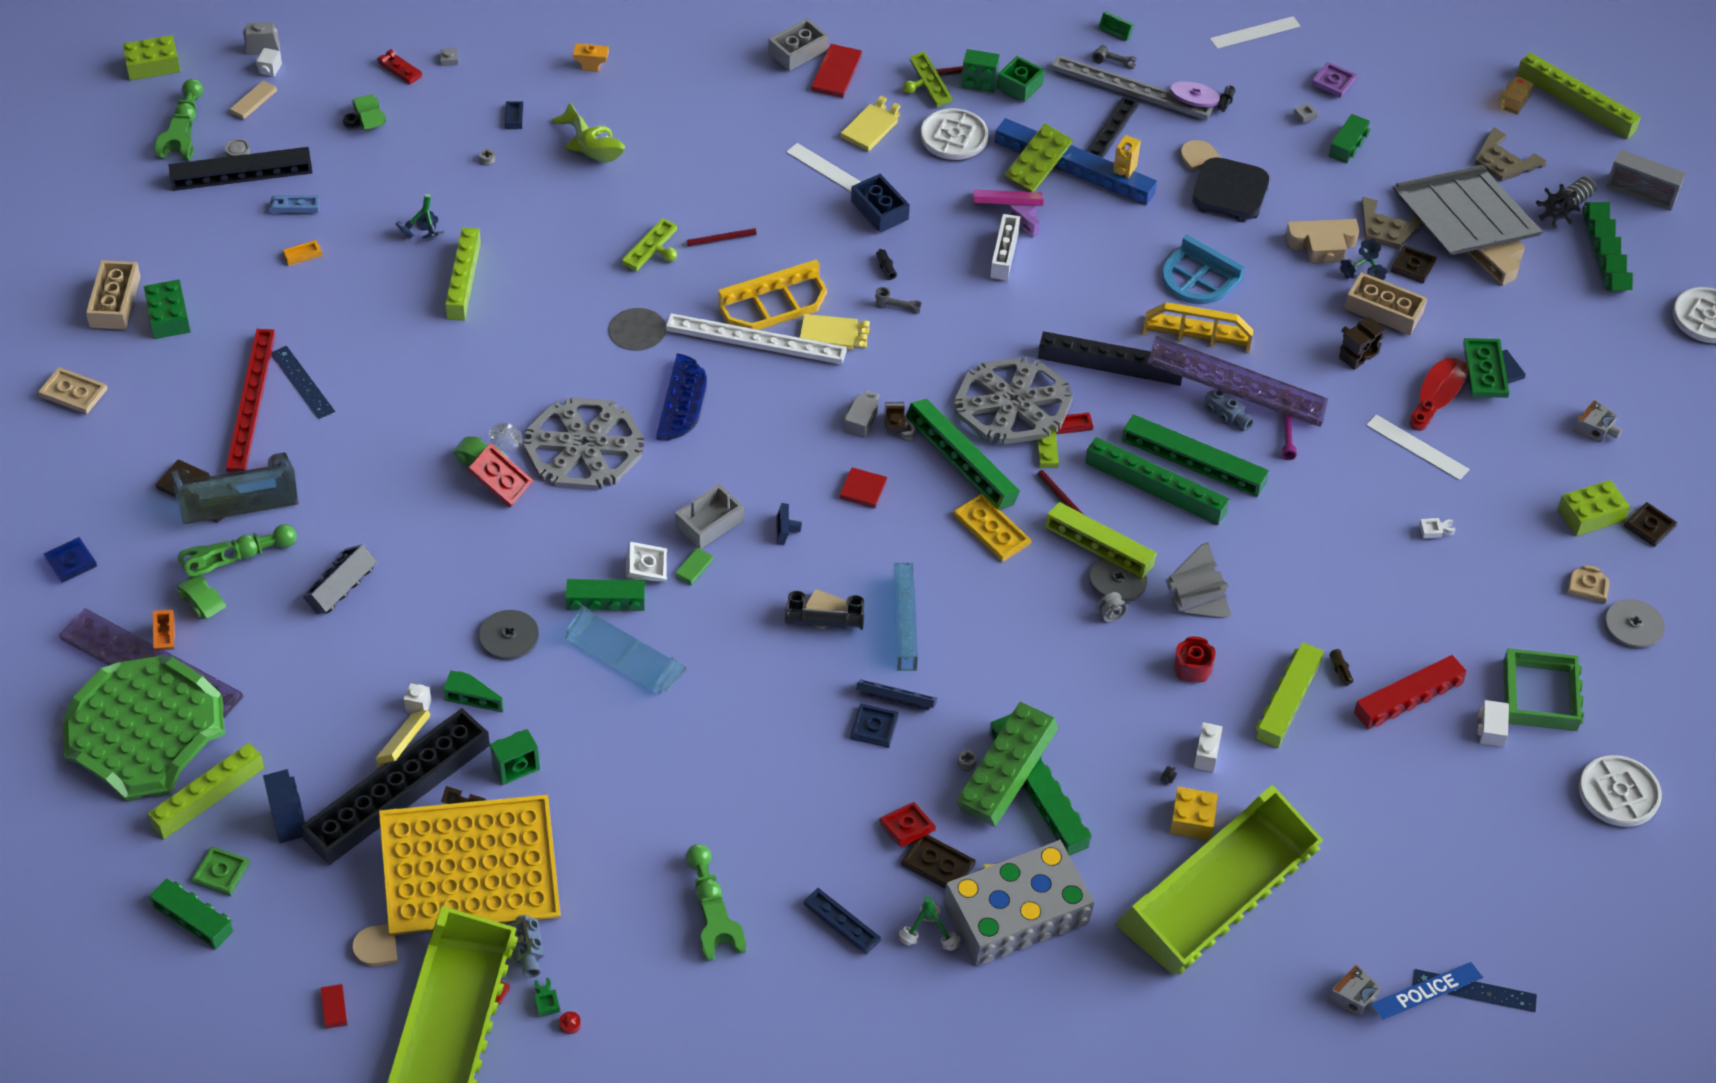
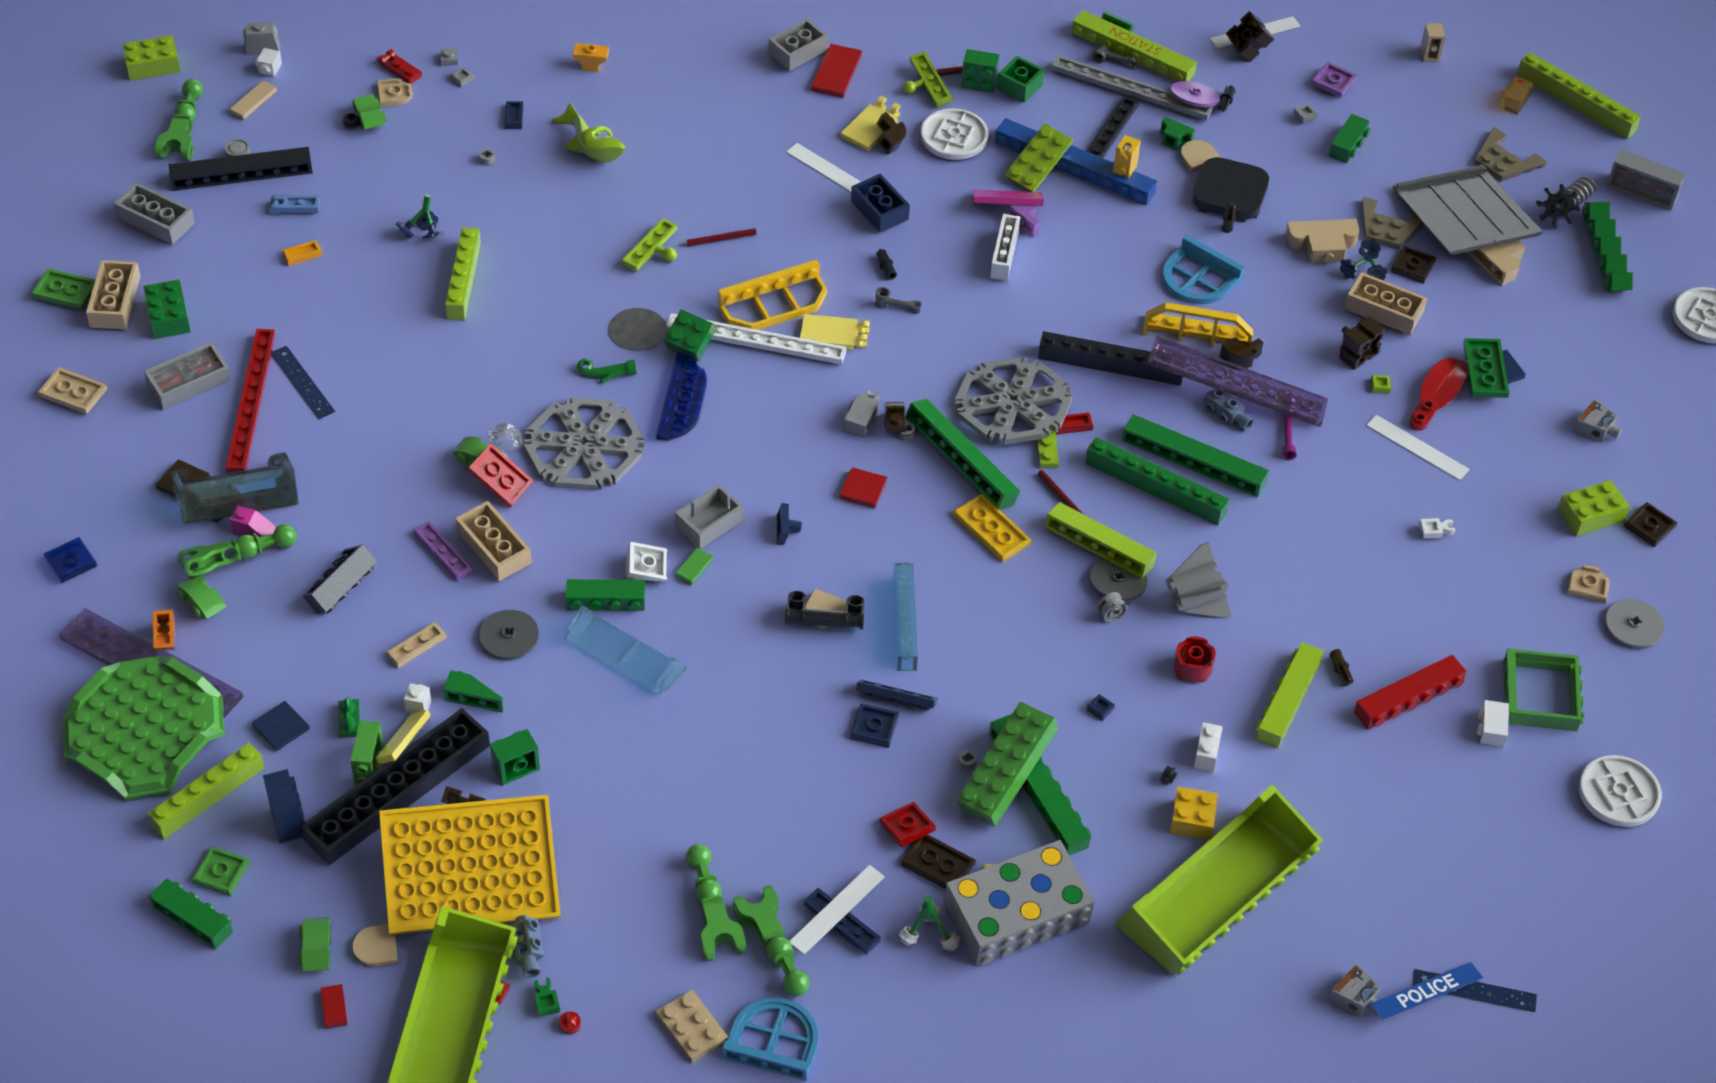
none -> bright green plate [31,268,95,310]
none -> light grey brick [113,182,195,245]
none -> brick [144,341,231,410]
none -> dark pink slope [230,506,276,537]
none -> dark blue tile [252,701,310,751]
none -> bright green brick [298,917,331,972]
none -> green tile [338,697,360,738]
none -> bright green window [350,720,384,784]
none -> tan tile [377,78,413,108]
none -> tan tile [386,622,447,668]
none -> medium lavender tile [413,521,473,582]
none -> light grey tile [450,67,474,87]
none -> tan brick [455,501,532,581]
none -> green plant [577,358,637,384]
none -> tan plate [656,990,728,1063]
none -> green brick [664,309,715,362]
none -> dark azure window [722,997,818,1081]
none -> bright green piece [733,885,810,997]
none -> white sticker [790,865,885,954]
none -> dark brown brick [876,112,906,155]
none -> lime brick [1072,10,1197,82]
none -> dark blue tile [1087,694,1115,721]
none -> green brick [1160,117,1195,150]
none -> dark brown brick [1220,337,1264,369]
none -> dark brown axle [1222,202,1236,233]
none -> dark brown brick [1225,11,1274,62]
none -> lime tile [1371,375,1391,394]
none -> tan brick [1420,23,1445,62]

